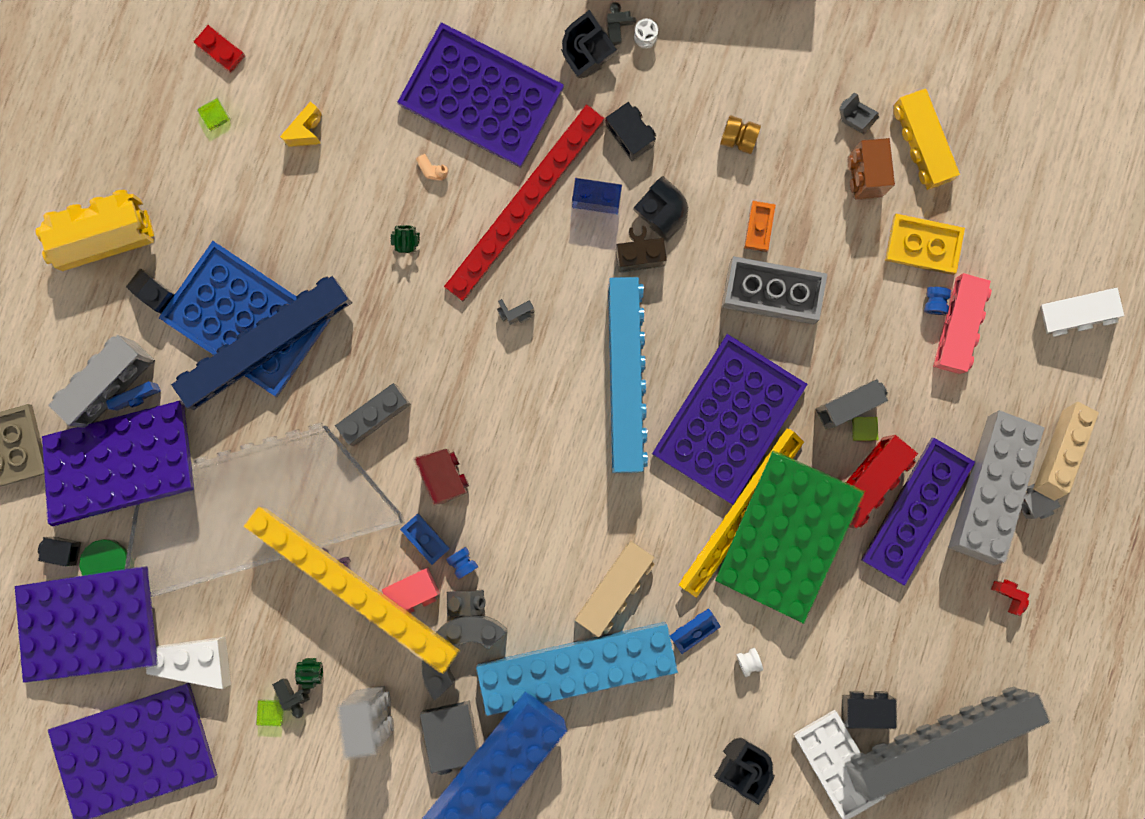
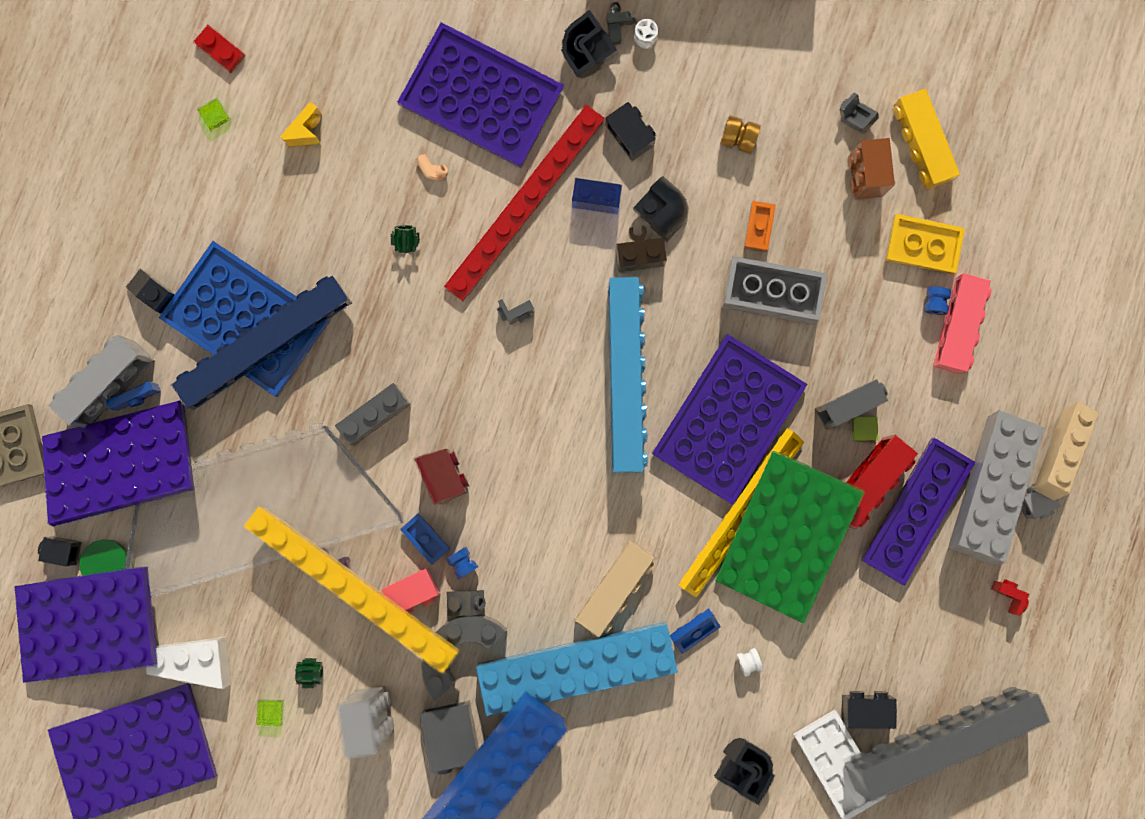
yellow brick [35,190,154,271] -> none
pearl dark grey piece [272,679,311,719] -> none
white wedge [1040,287,1124,337] -> none

